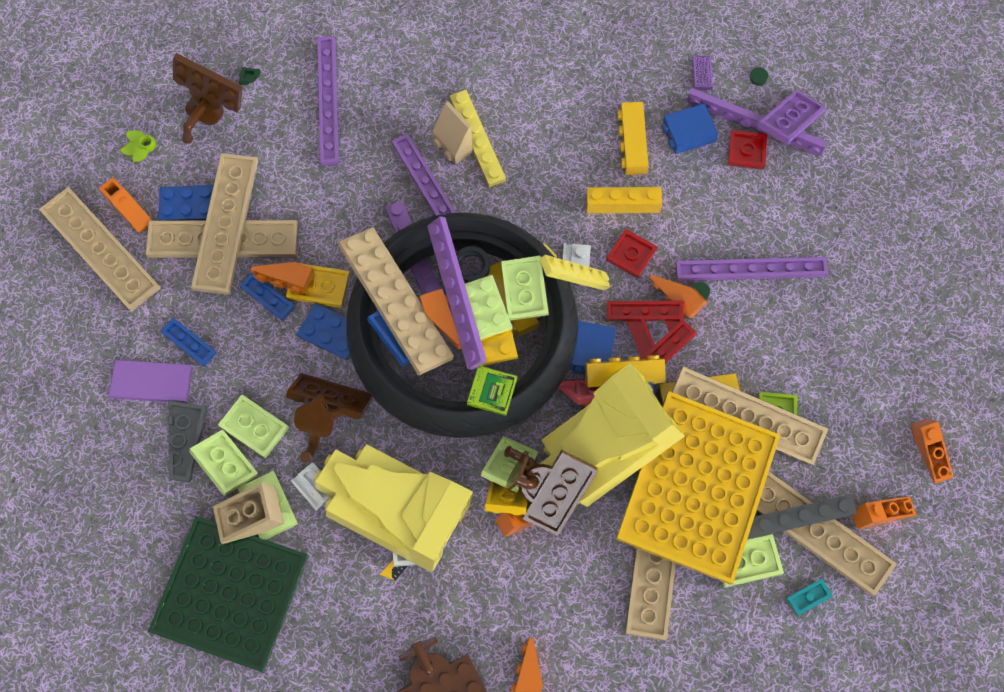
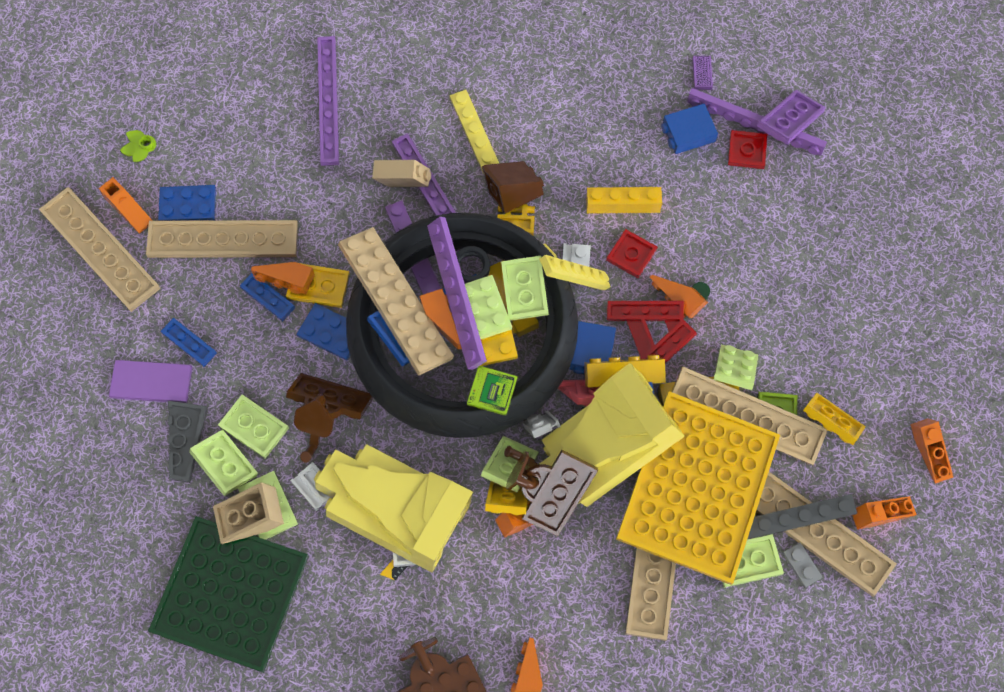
reddish brown plate [173,53,243,144] -> none
tan plate [191,153,258,295] -> none
dark green tile [239,67,261,85] -> none
tan slope [432,101,473,165] -> none
yellow brick [617,102,649,175] -> none
medium lavender plate [676,257,828,281] -> none
dark green tile [750,67,768,86] -> none
teal plate [786,578,833,617] -> none
none -> tan brick [372,160,431,187]
none -> reddish brown slope [482,161,544,214]
none -> yellow plate [497,204,535,236]
none -> white plate [522,410,561,438]
none -> yellowish green plate [713,344,758,390]
none -> light grey plate [782,543,823,588]
none -> yellow plate [803,393,866,445]

